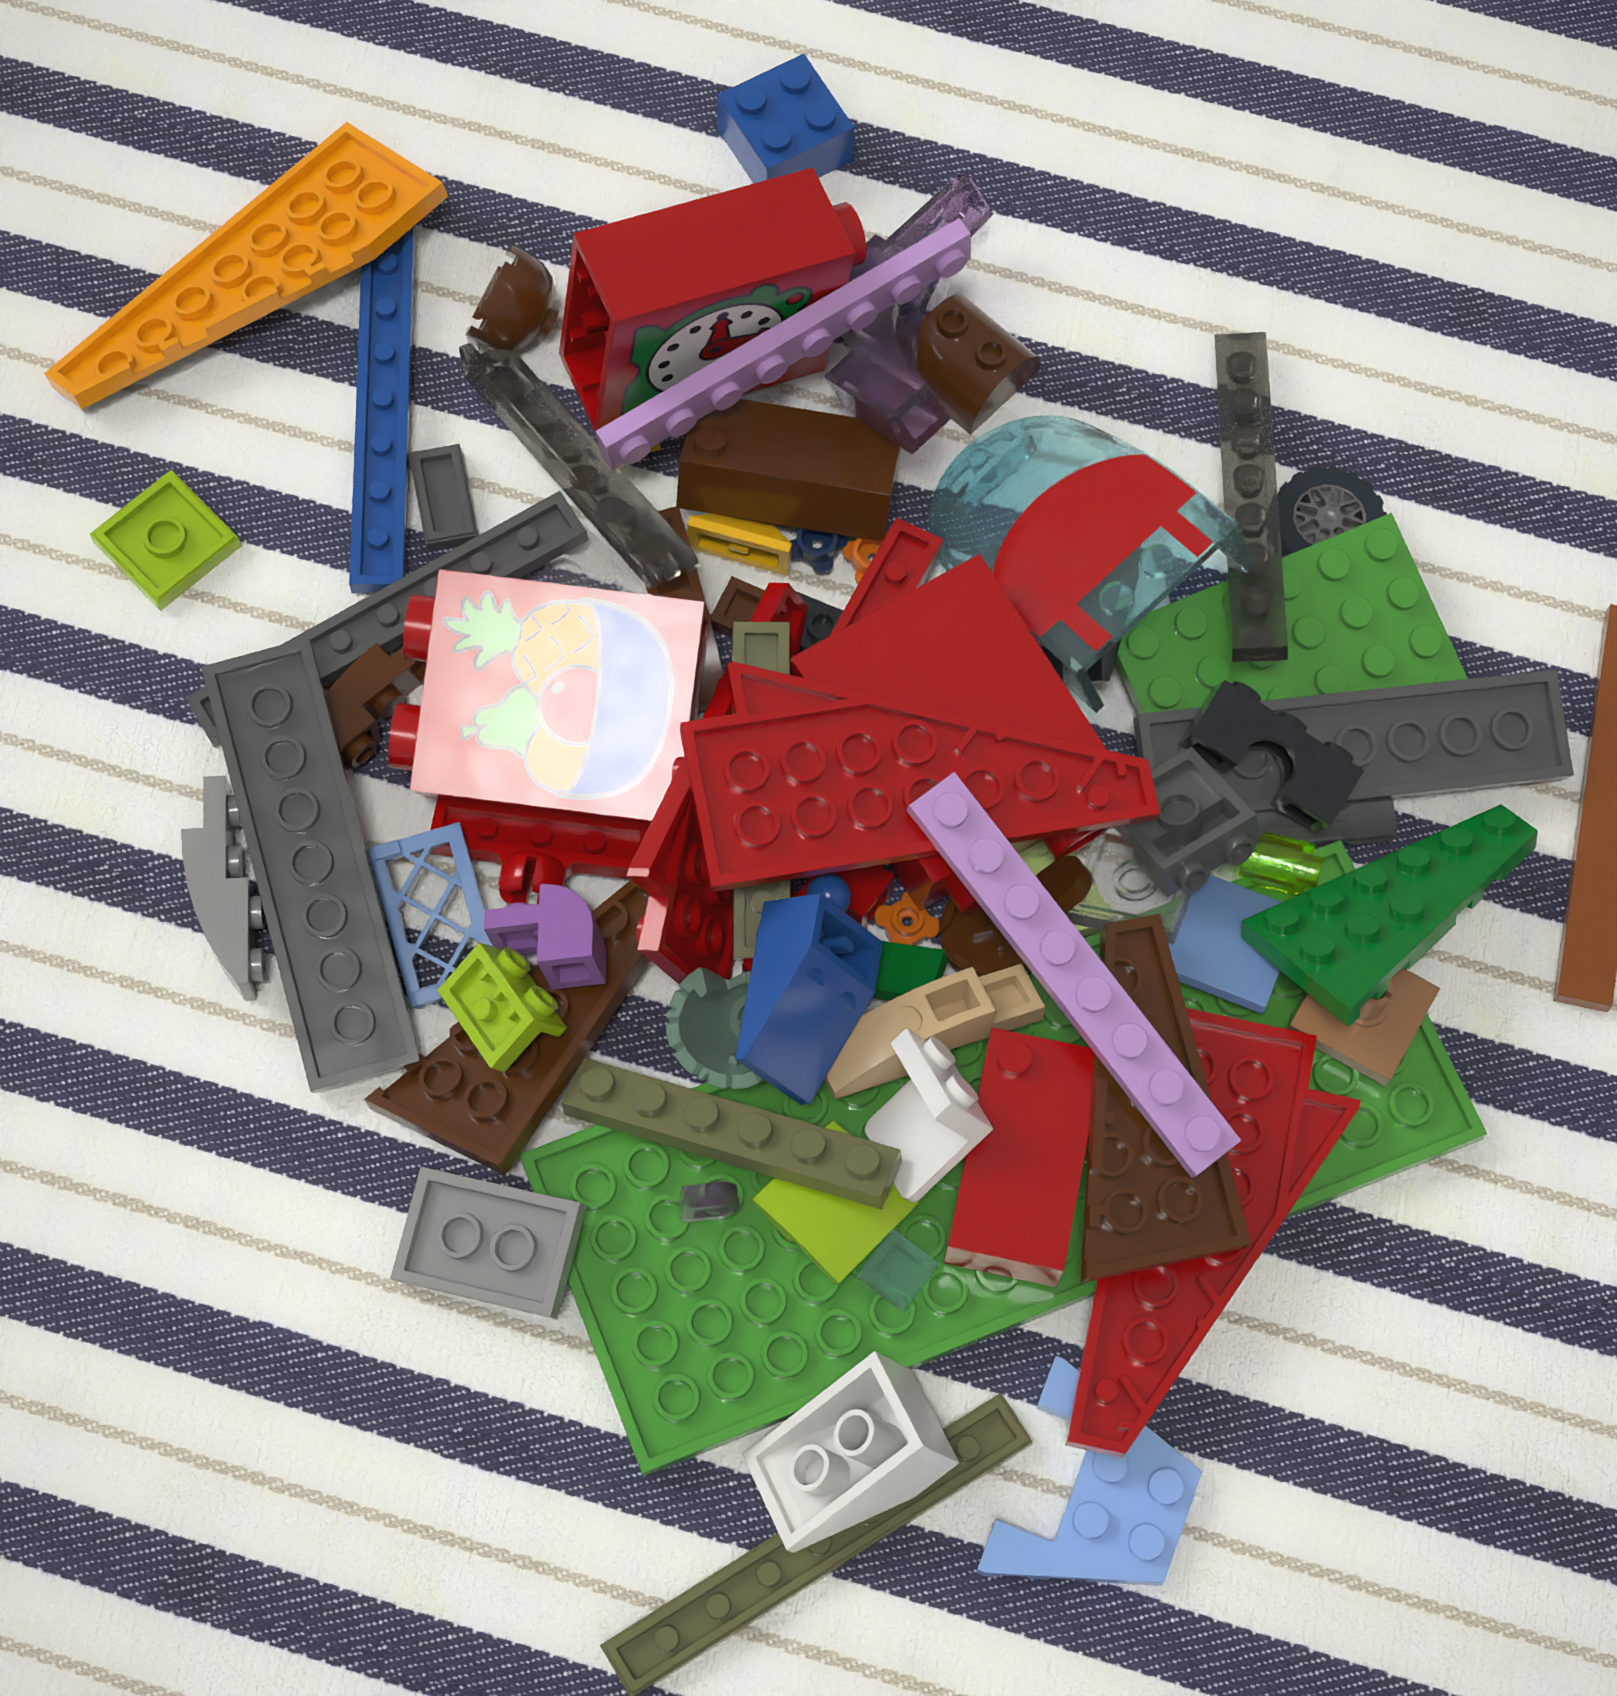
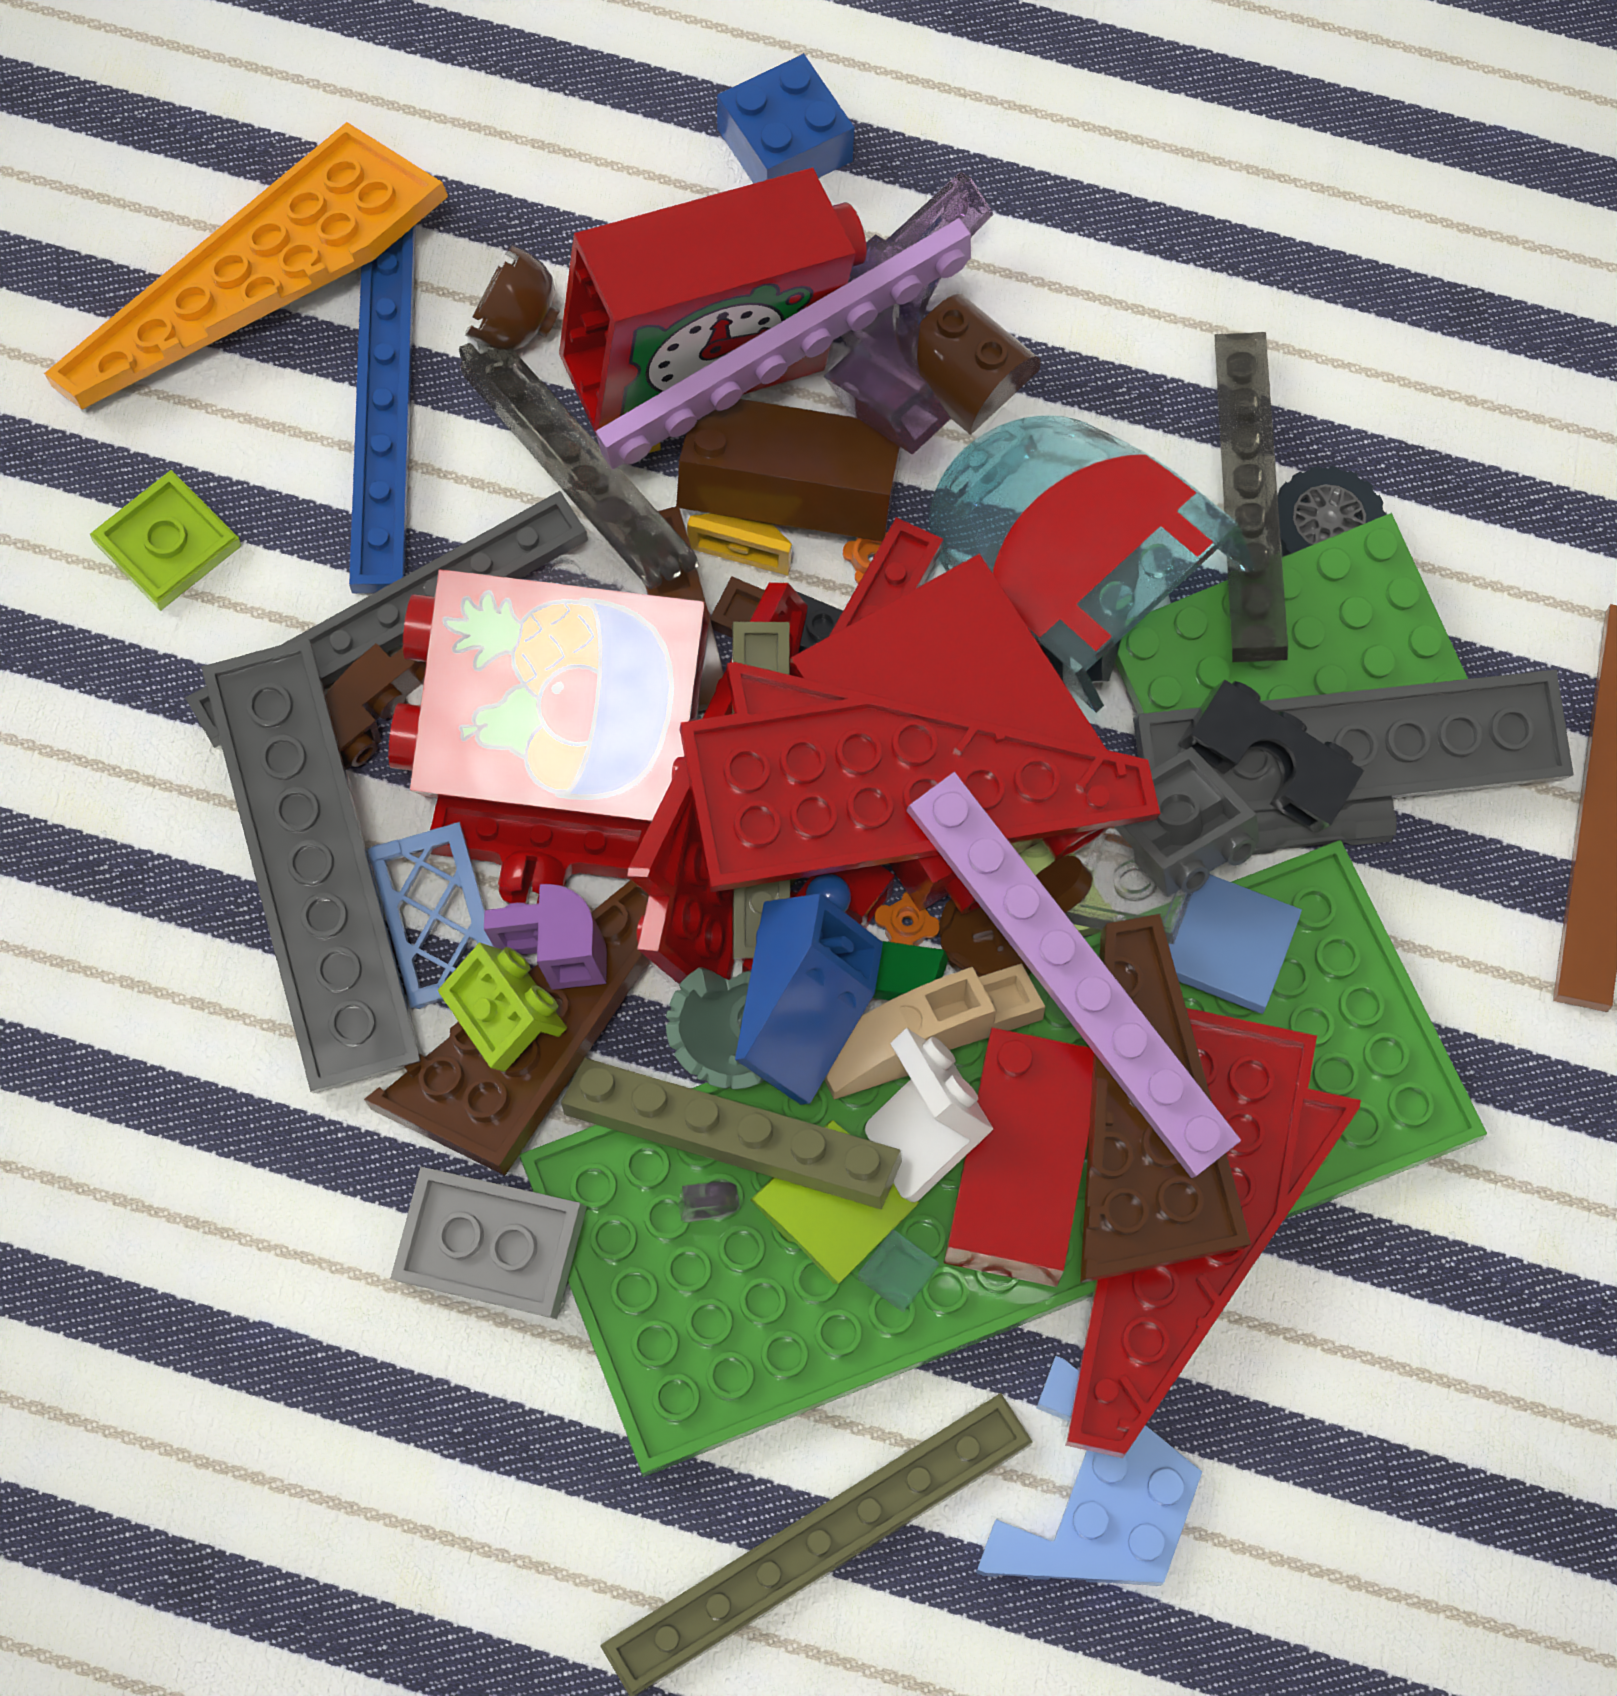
light grey slope [181,775,266,1001] -> none
dark grey tile [408,444,478,553] -> none
white slope [742,1351,959,1553] -> none
dark blue plate [790,528,848,574] -> none
clear neon green brick [1238,831,1323,896] -> none
green wing [1241,804,1538,1028] -> none
medium nougat tile [1288,969,1440,1087] -> none

